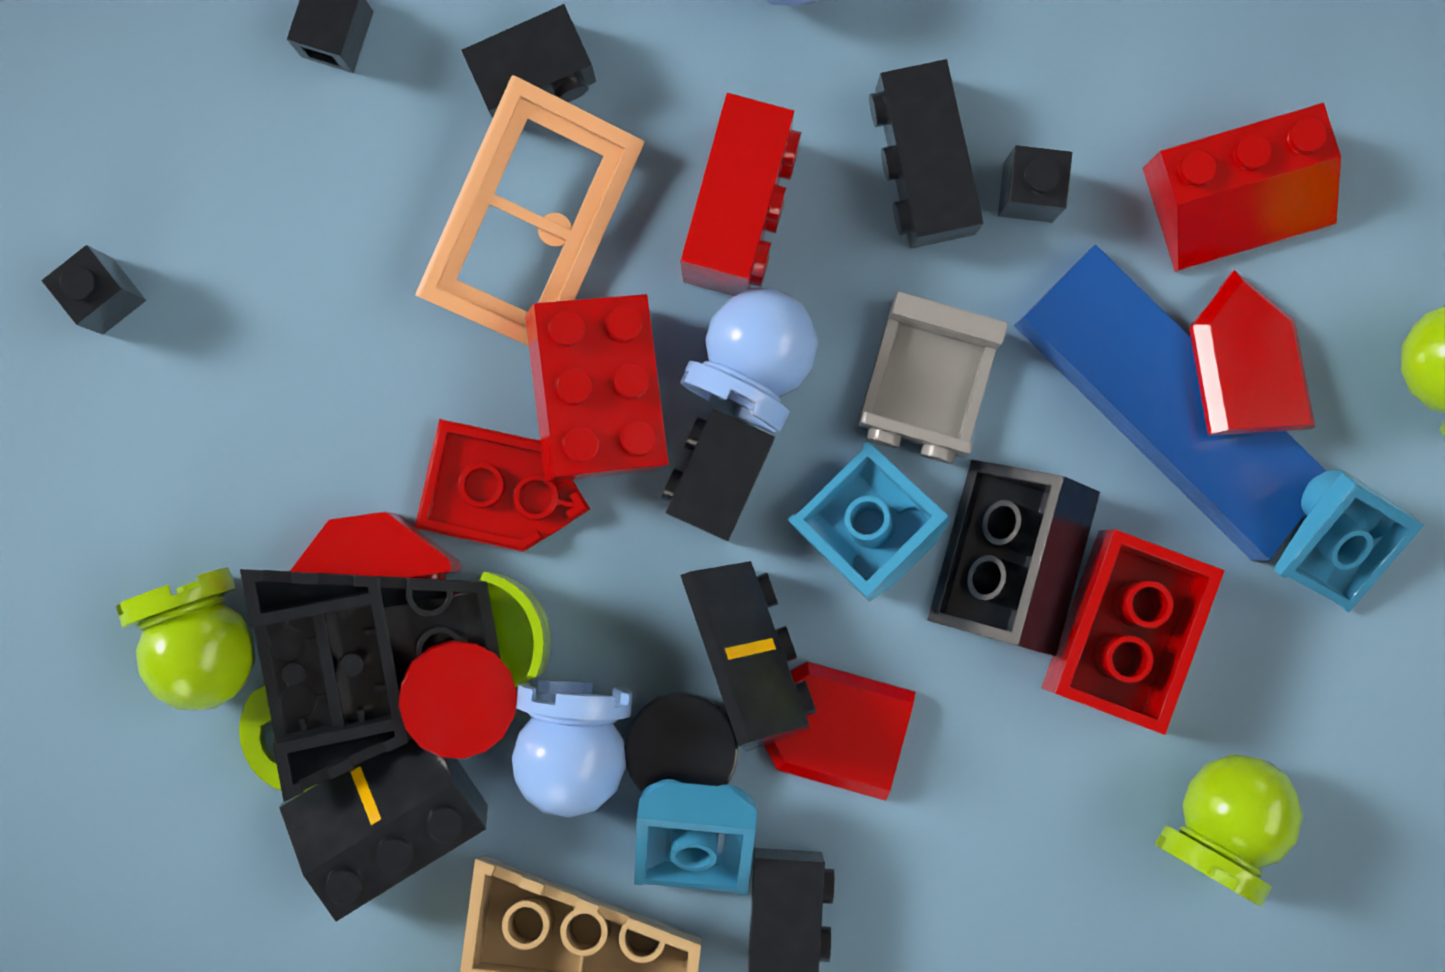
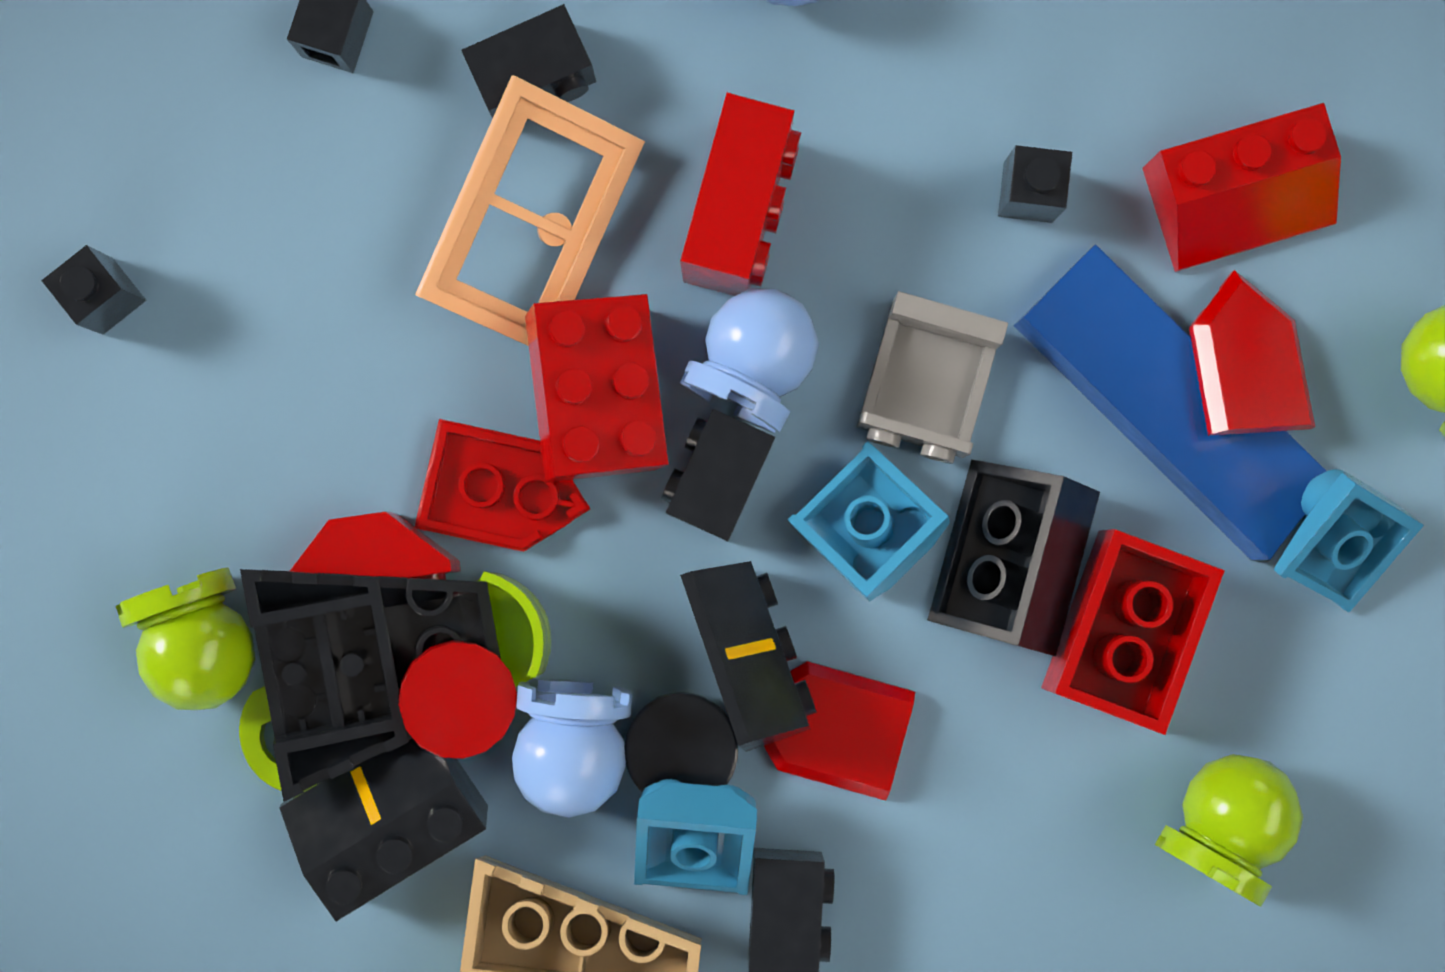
black brick [869,59,984,249] -> none

